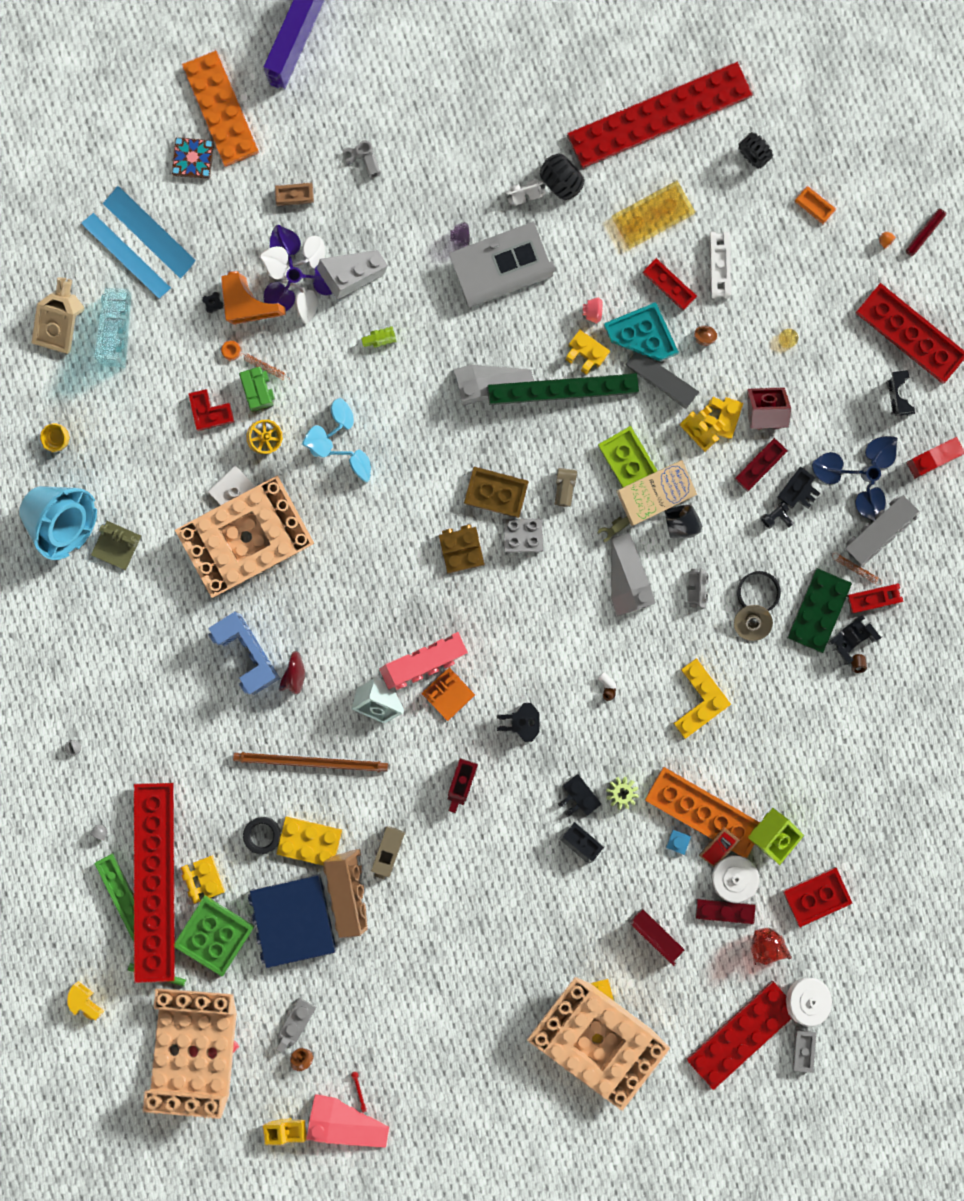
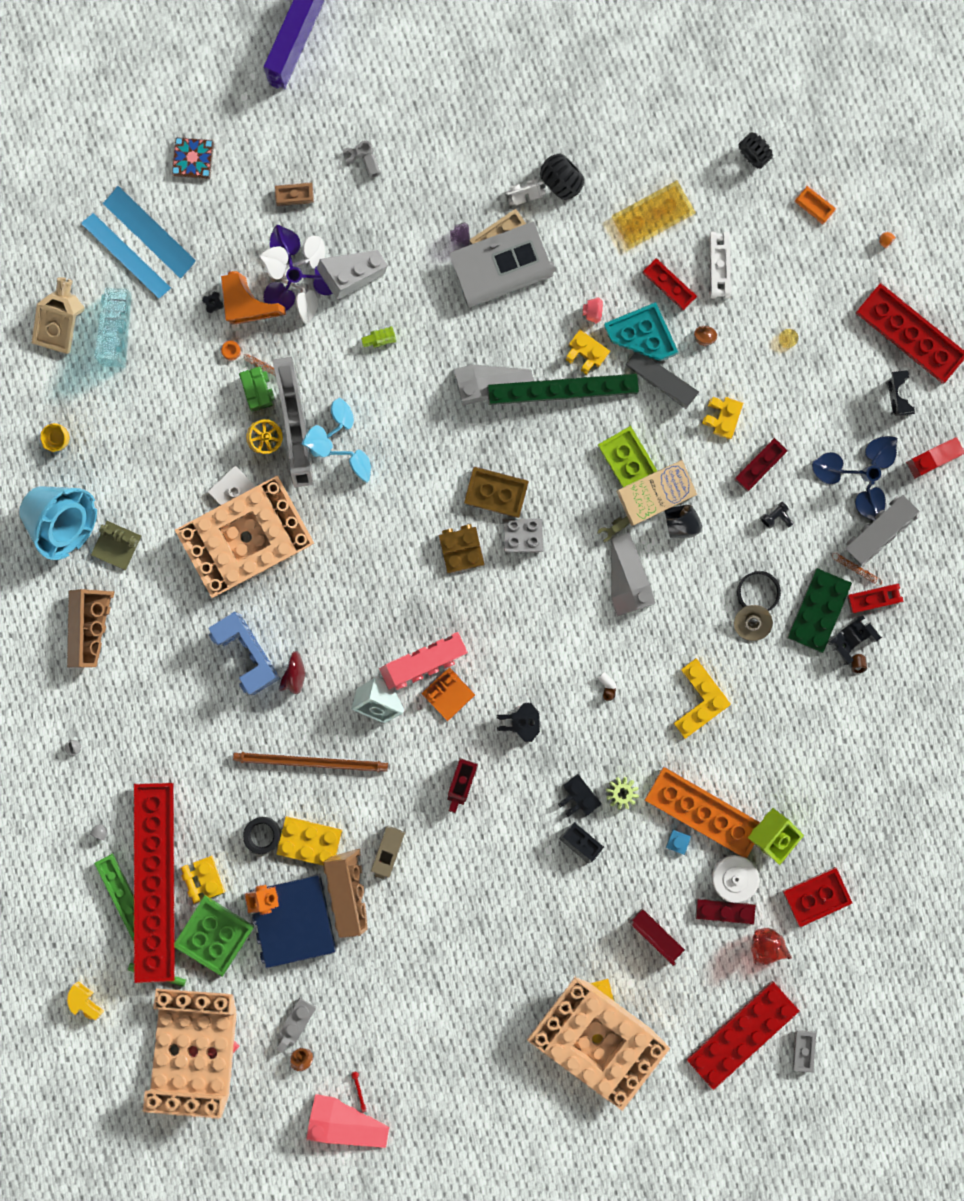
orange plate [182,50,259,167] -> none
red plate [188,389,235,431] -> none
yellow brick [263,1118,307,1145] -> none
dark tan piece [554,468,577,507] -> none
red plate [567,61,753,168] -> none
yellow plate [679,405,725,452] -> none
light grey hinge [688,568,709,608] -> none
slope [699,827,739,867] -> none
dark red slope [747,388,791,429] -> none
black hinge [777,466,820,509] -> none
white wheel [786,978,832,1026] -> none
dark red axle [905,208,946,256] -> none
none -> medium nougat wedge [67,589,115,668]
none -> orange brick [245,885,279,915]
none -> light grey arch [273,357,313,488]
none -> tan plate [469,209,526,249]

